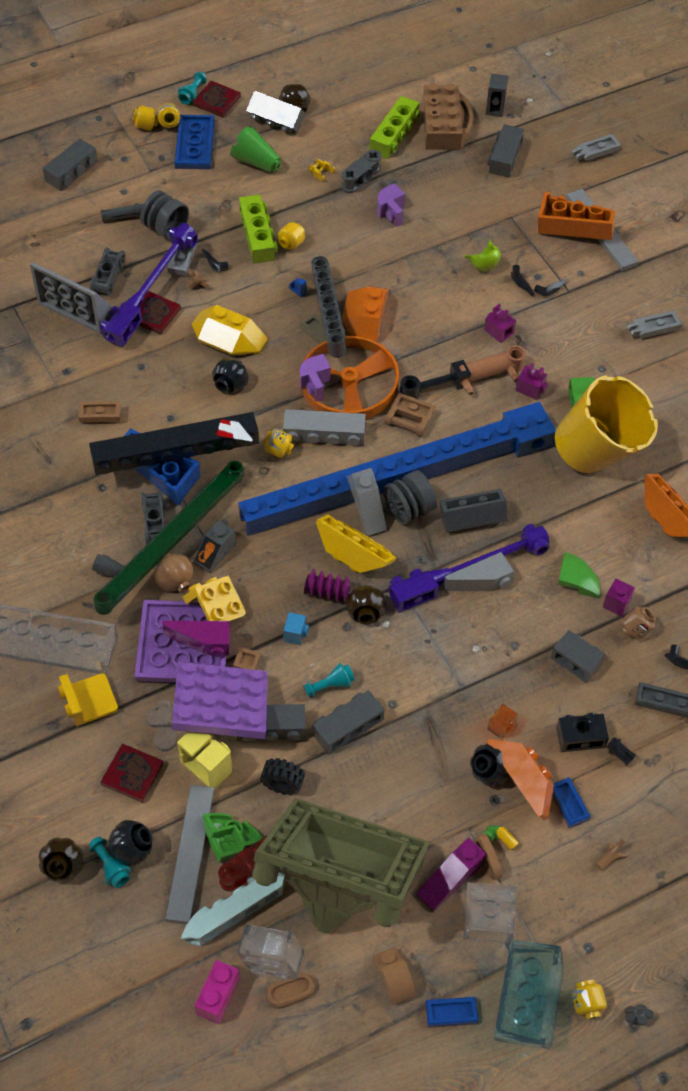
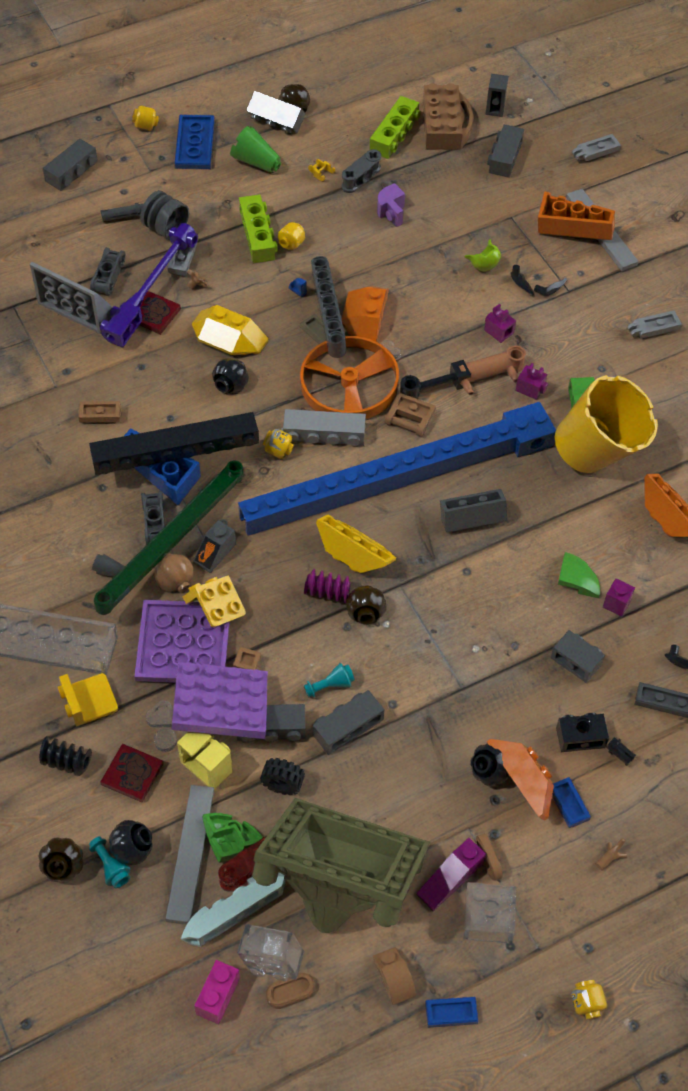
yellow head [157,103,180,128] -> none
magenta slope [162,621,231,657] -> none
teal piece [178,72,207,105] -> none
dark red tile [193,81,241,117] -> none
black bar [202,249,229,272] -> none
white sticker [217,420,252,441] -> none
dark azure plate [283,612,309,645] -> none
medium lavender brick [299,354,331,402] -> none
light grey slope [347,468,387,536] -> none
dark grey wheel [383,470,437,525] -> none
dark purple bar [388,524,550,613] -> none
light grey slope [444,552,514,591] -> none
yellow arm [483,825,519,850] -> none
clear orange plate [487,703,517,739] -> none
clear light blue windscreen [494,939,564,1050] -> none
medium nougat head [623,606,656,639] -> none
dark grey plant [625,1004,654,1025] -> none
none -> black piece [39,736,92,776]

